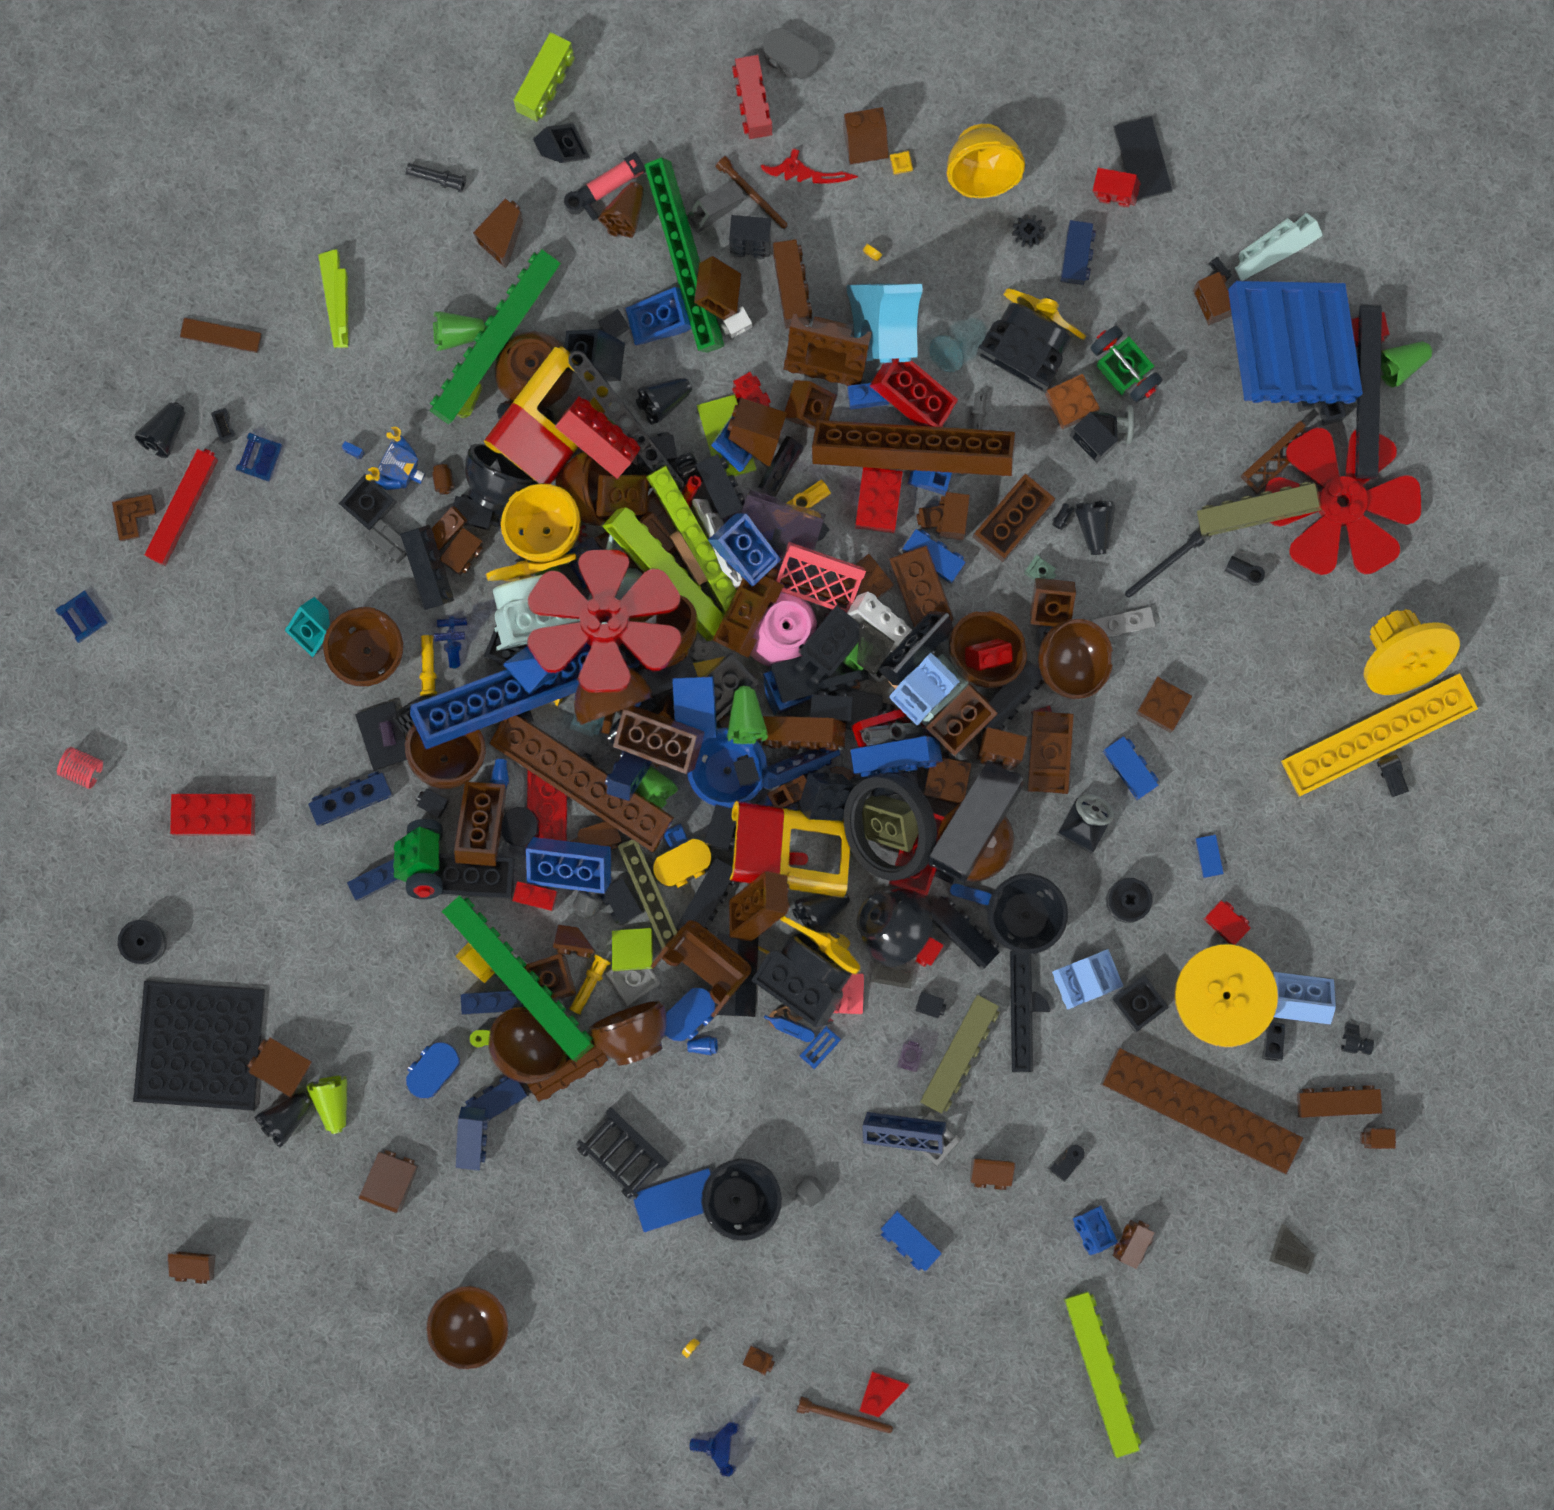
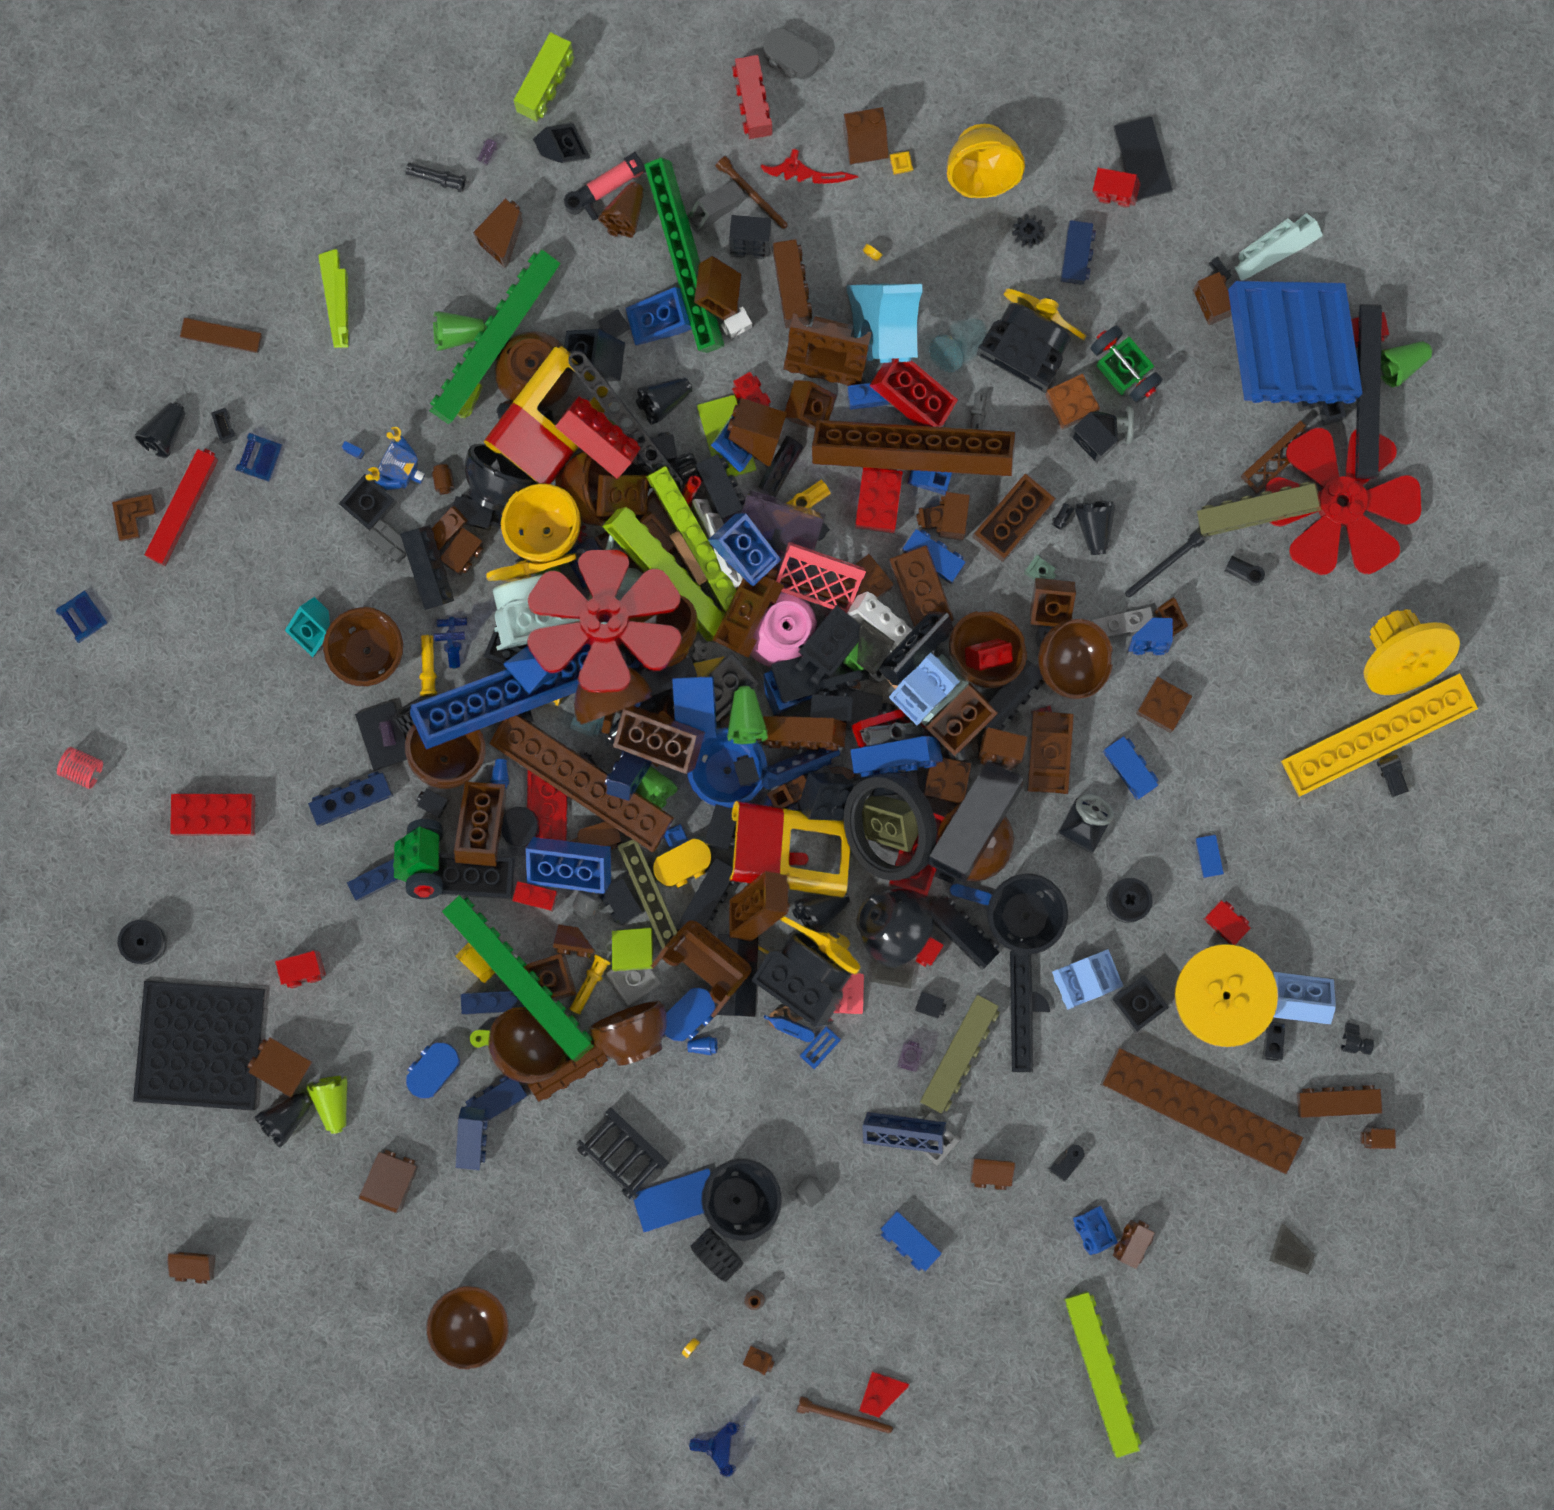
none -> red brick [275,951,326,989]
none -> clear purple pin [476,138,498,165]
none -> black tyre [690,1228,743,1282]
none -> reddish brown cone [744,1290,765,1310]
none -> blue slope [1128,618,1173,655]
none -> reddish brown slope [1154,597,1188,636]

